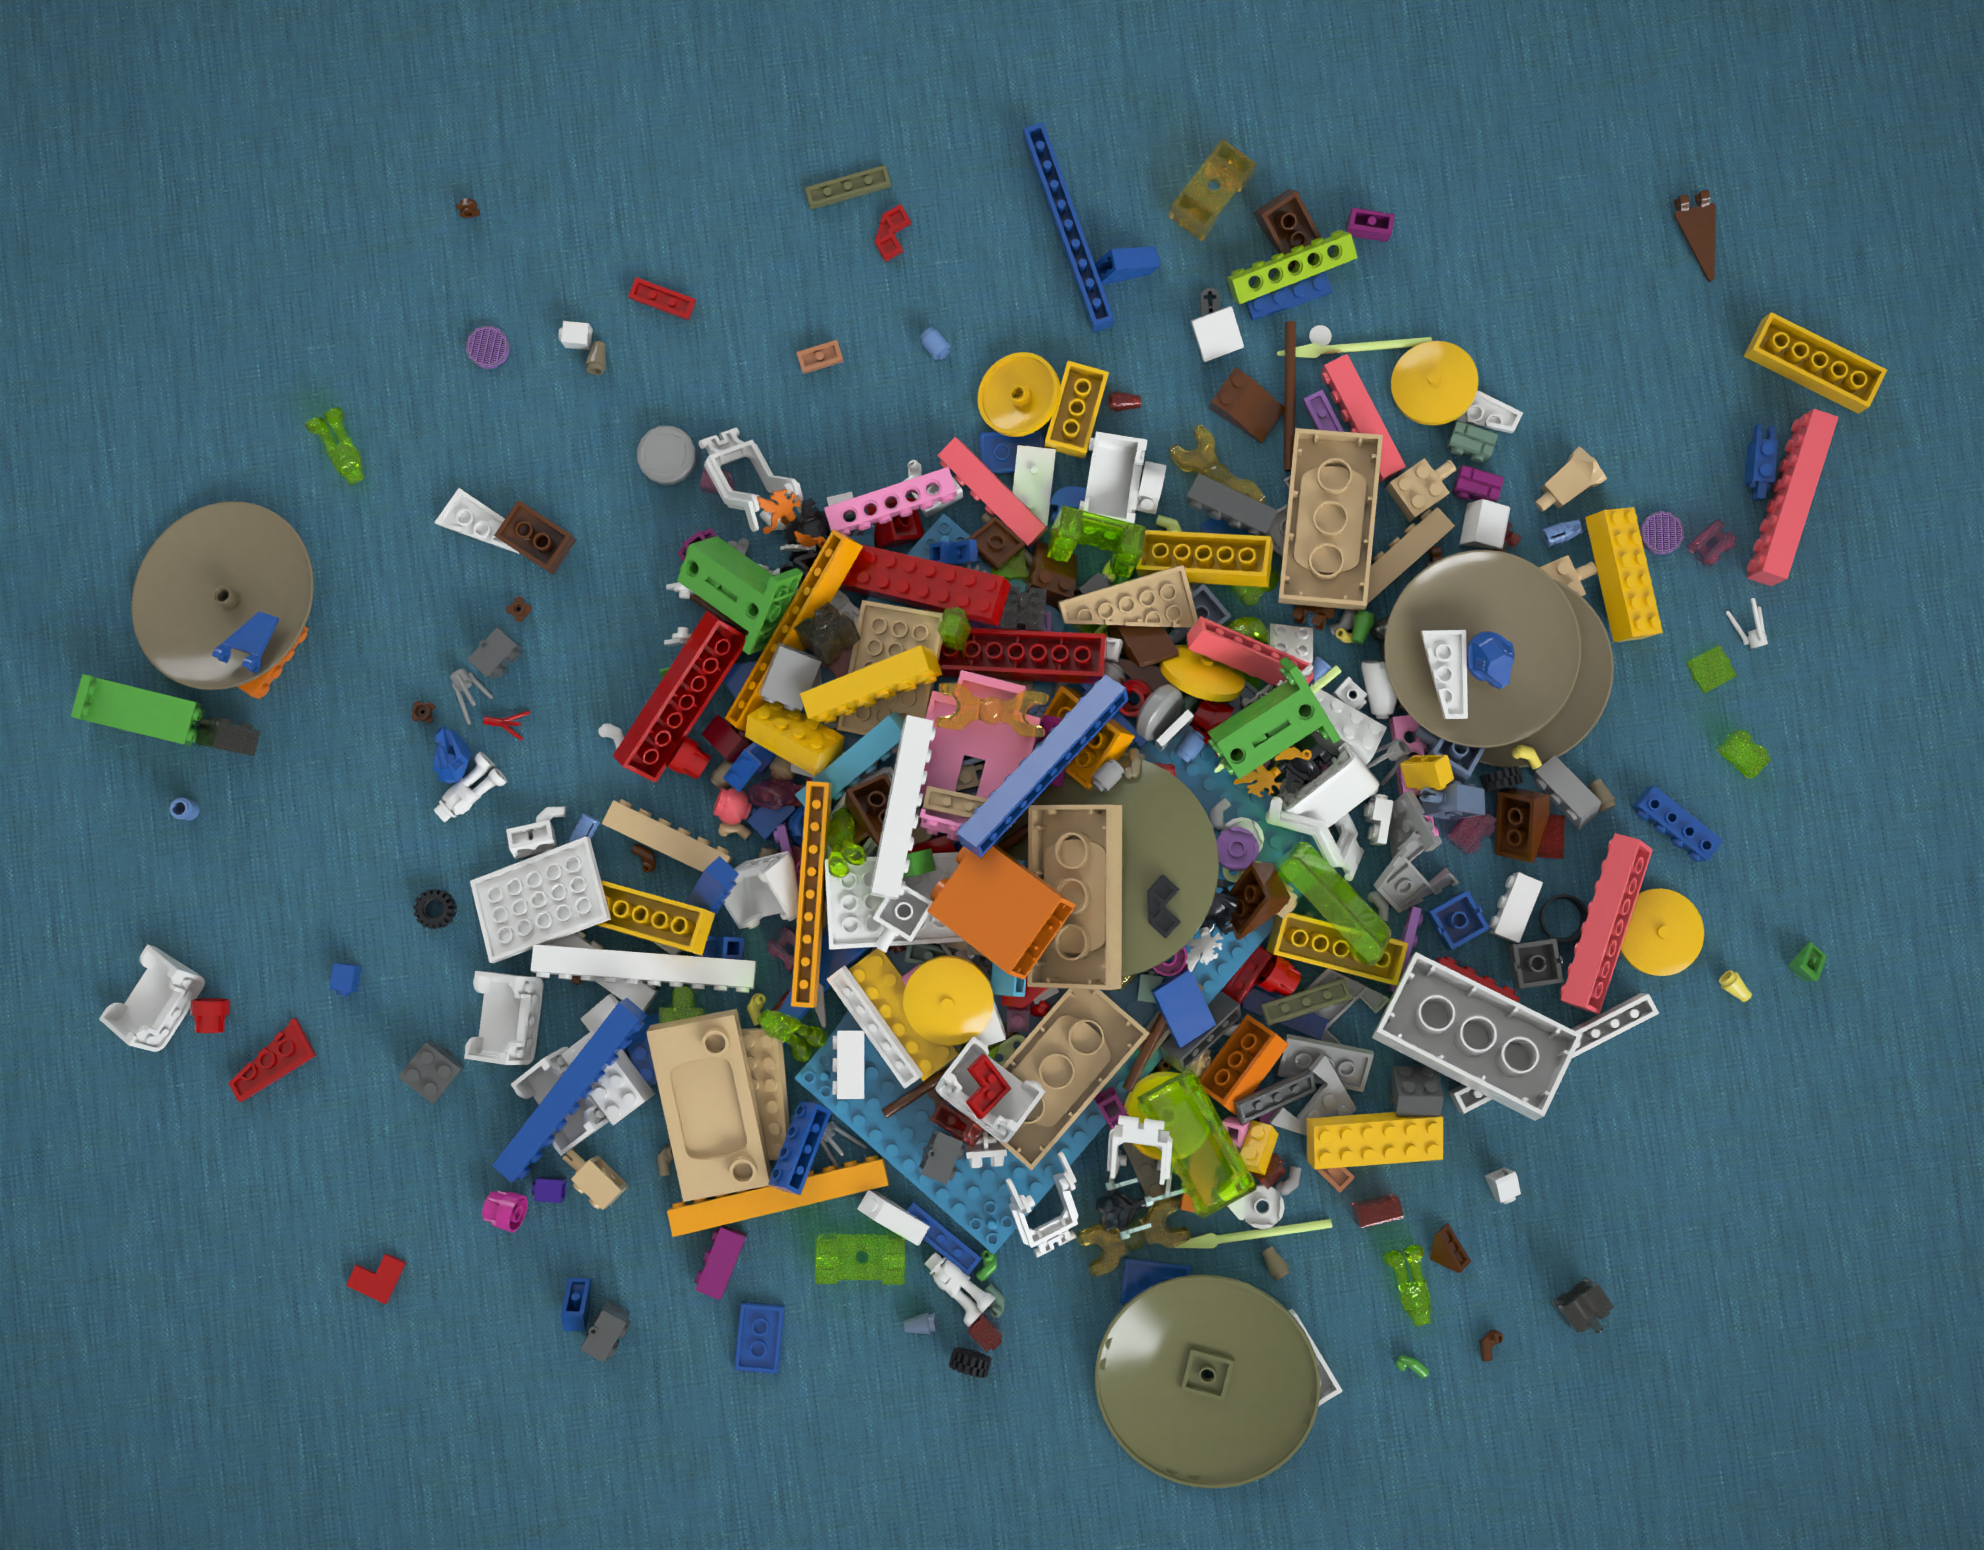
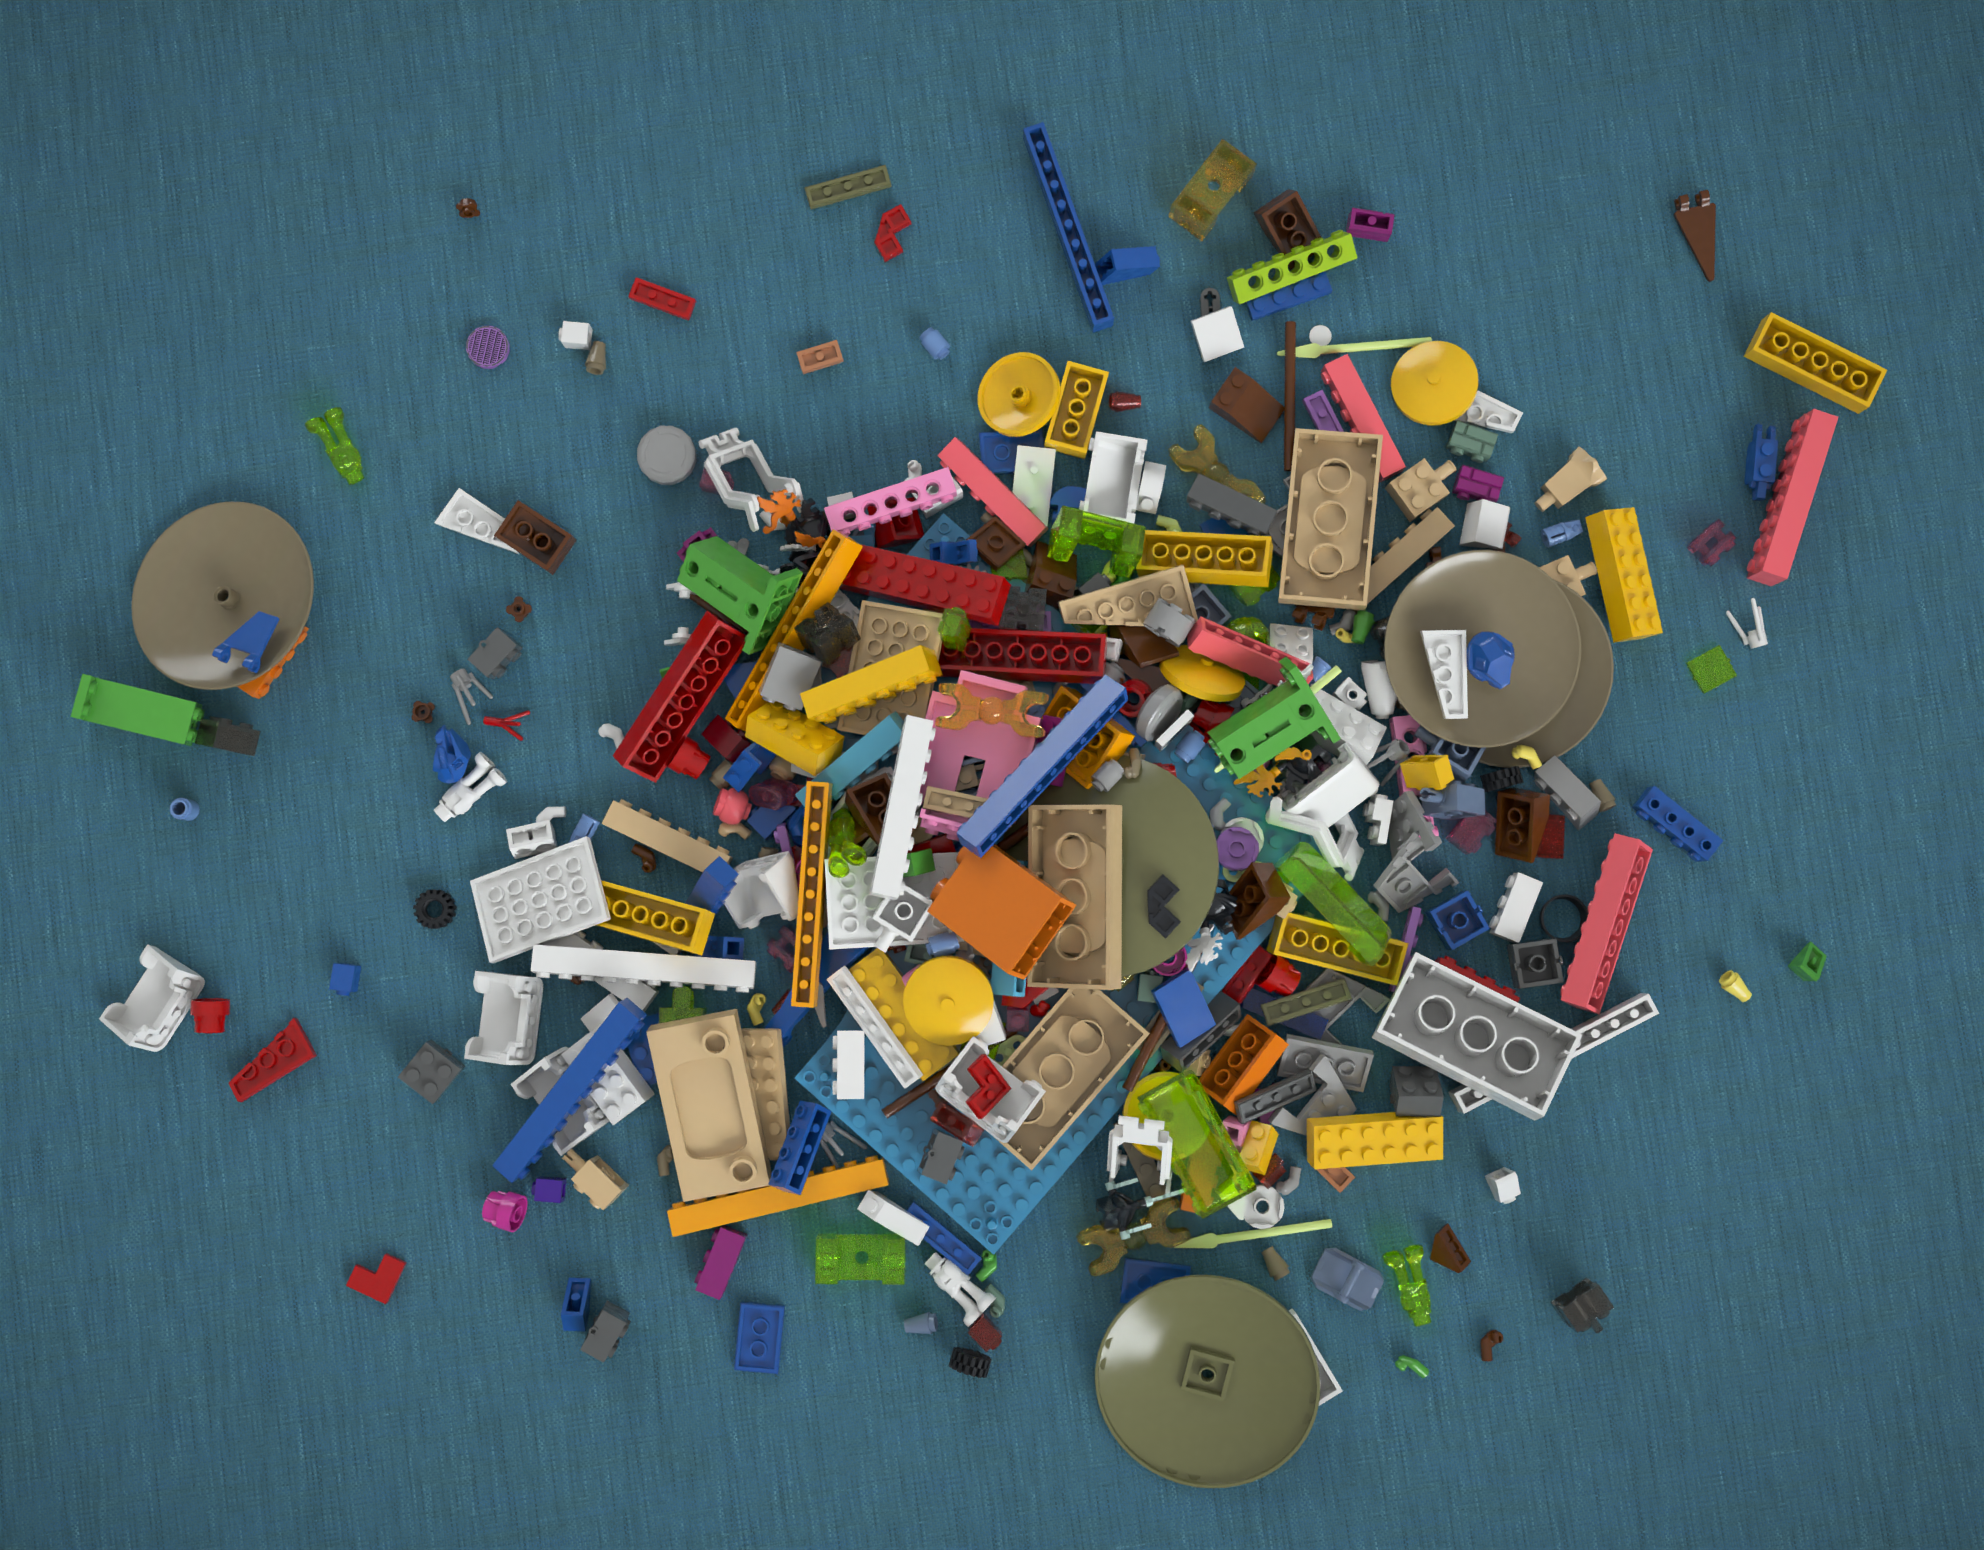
clear neon green piece [757,1010,827,1063] -> none
white hips [965,1131,1007,1168] -> none
white piece [1005,1152,1079,1258] -> none
magenta brick [1094,1086,1129,1130] -> none
clear red brick [1352,1194,1404,1228] -> none
yellow dish [1620,889,1704,976] -> none
tile [1640,511,1684,555] -> none
clear neon green brick [1716,730,1771,779] -> none
none -> medium blue brick [925,931,960,958]
none -> light grey brick [1143,598,1196,647]
none -> sand blue shield [1310,1248,1384,1311]

